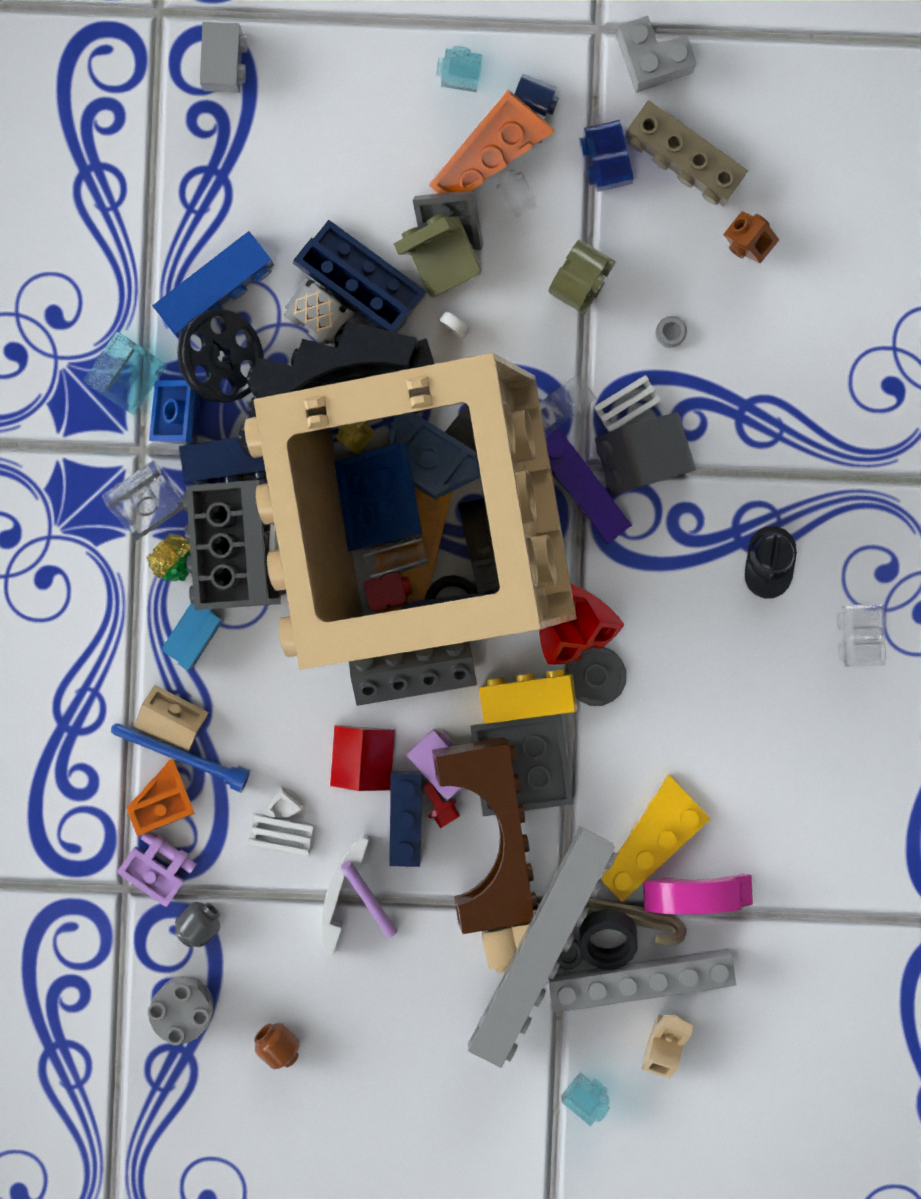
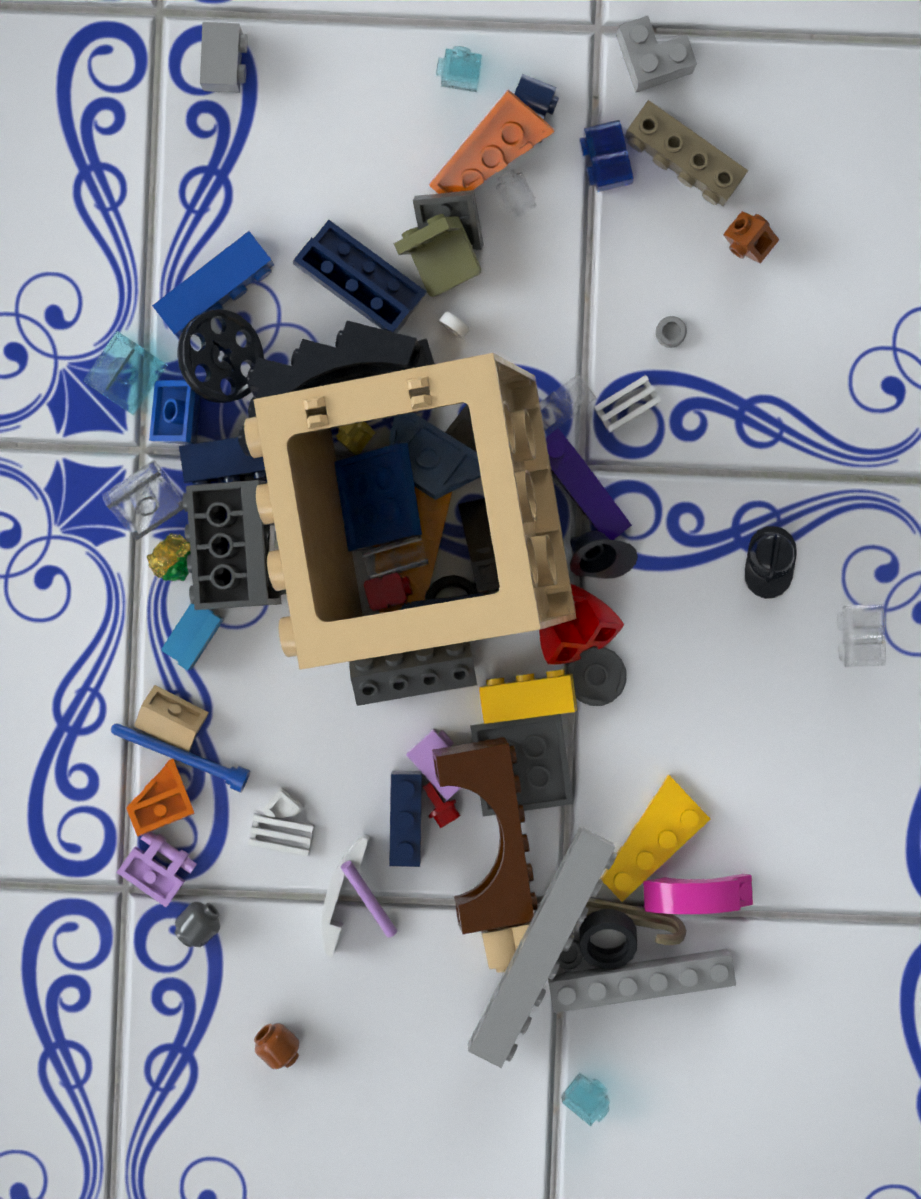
light grey brick [148,976,214,1045] -> none
light grey brick [284,277,355,344] -> none
red slope [330,725,395,791] -> none
olive brick [548,240,616,315] -> none
dark grey piece [594,412,696,496] -> none
tan brick [641,1014,694,1079] -> none
none -> black piece [569,530,638,579]

